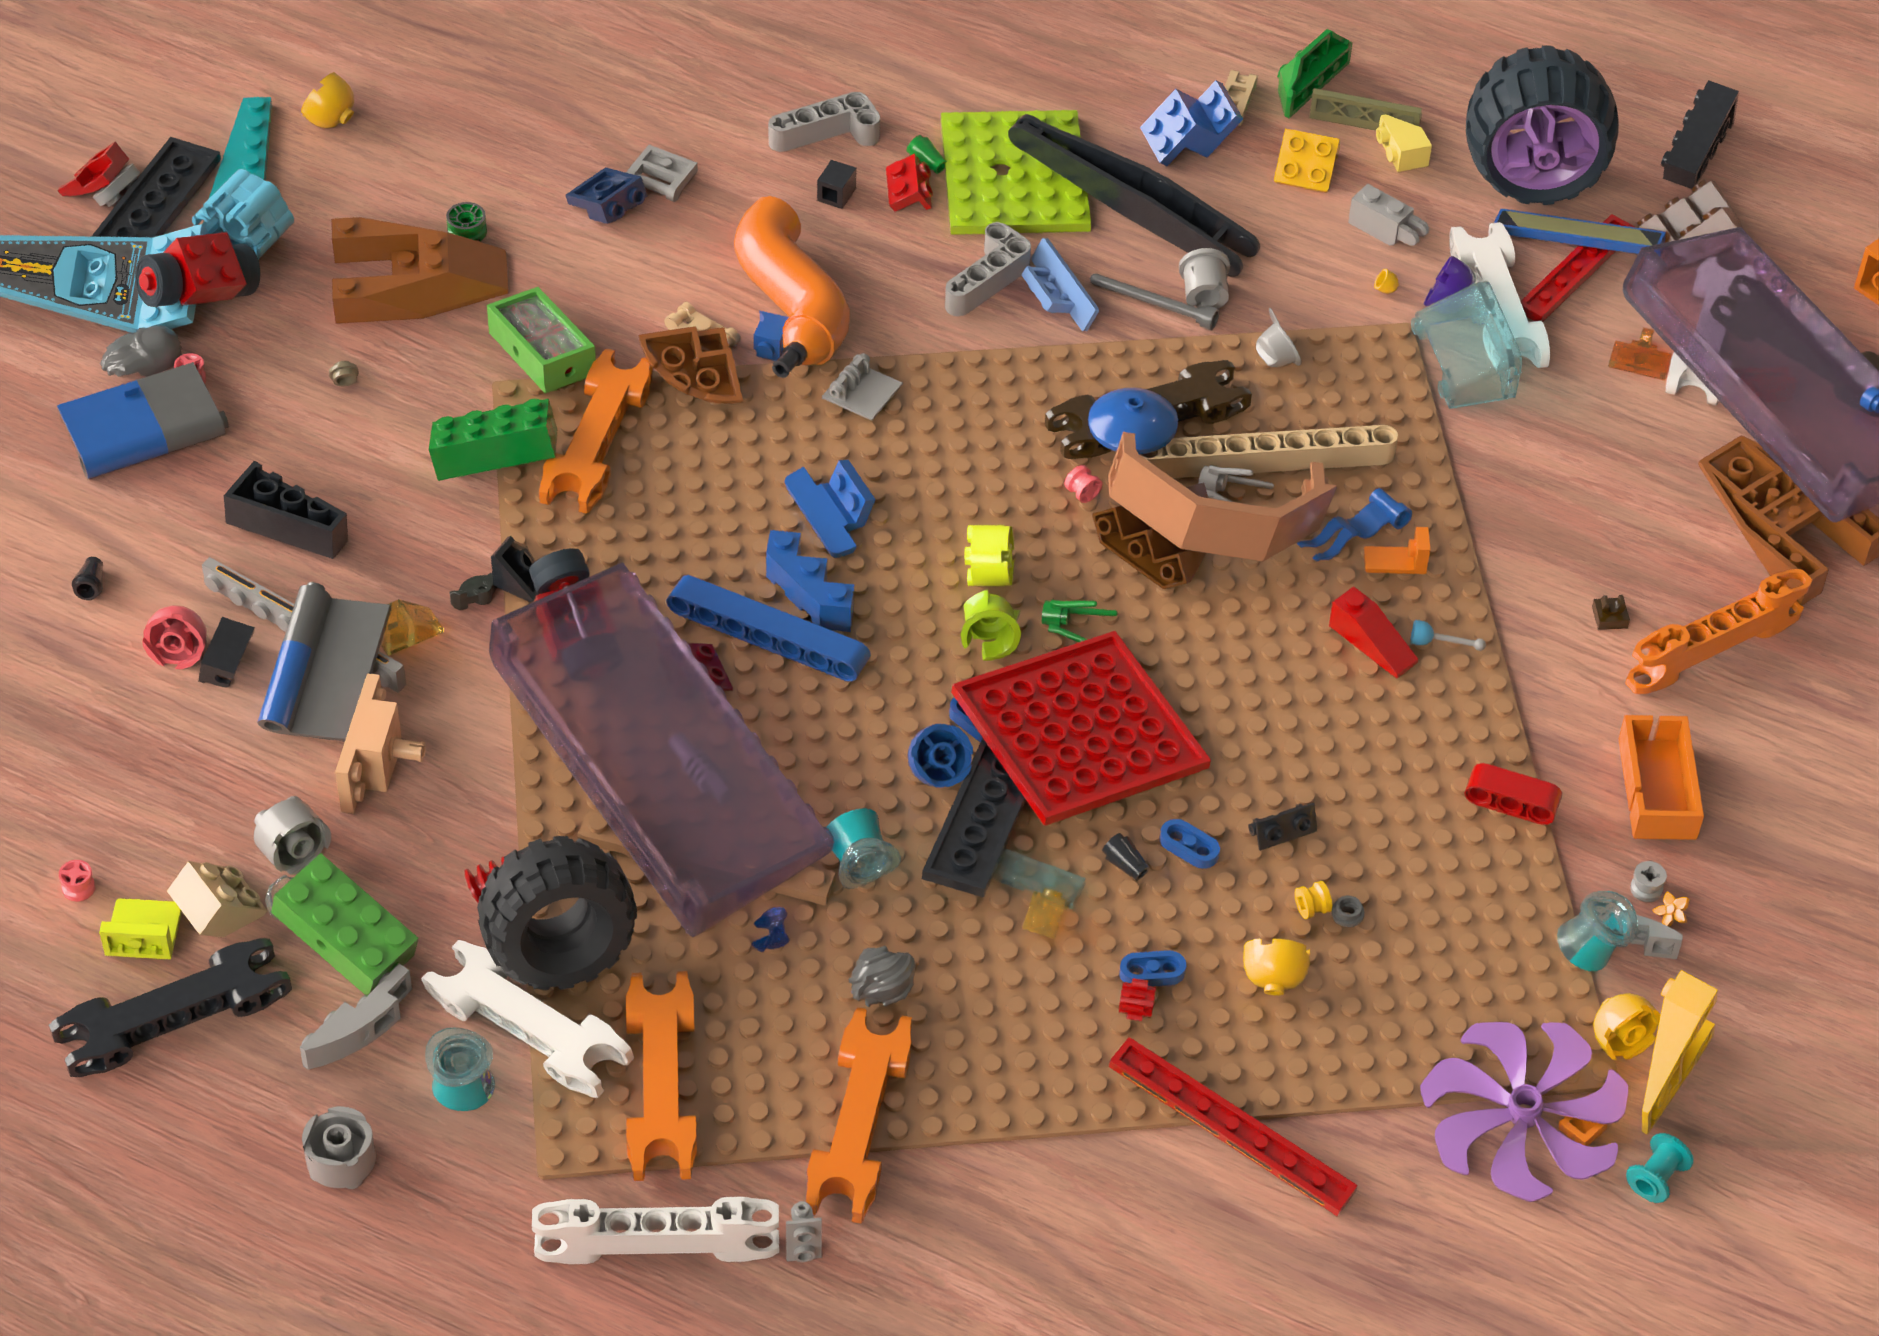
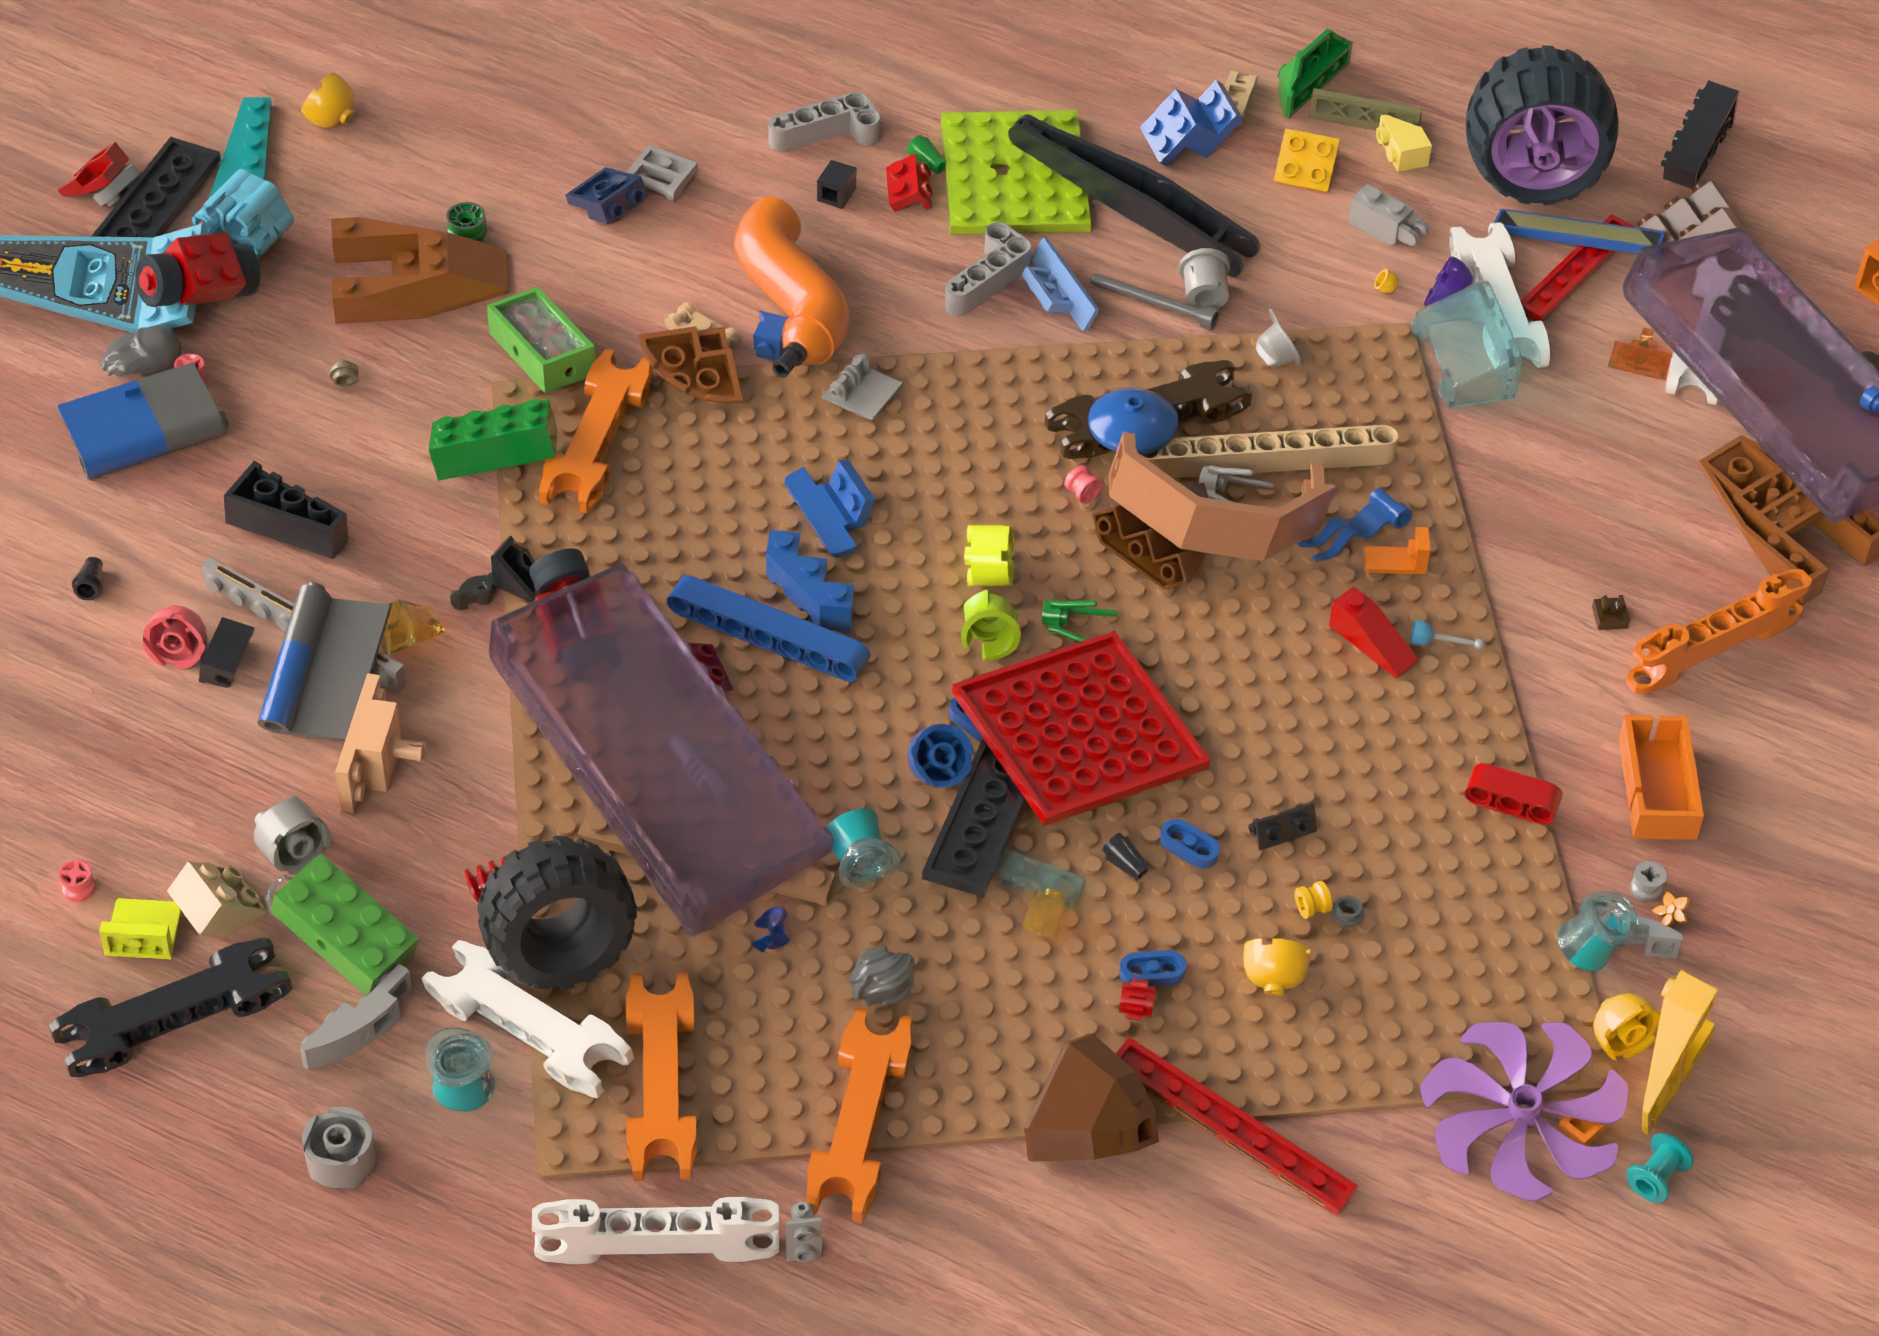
none -> reddish brown brick [1024,1033,1159,1162]

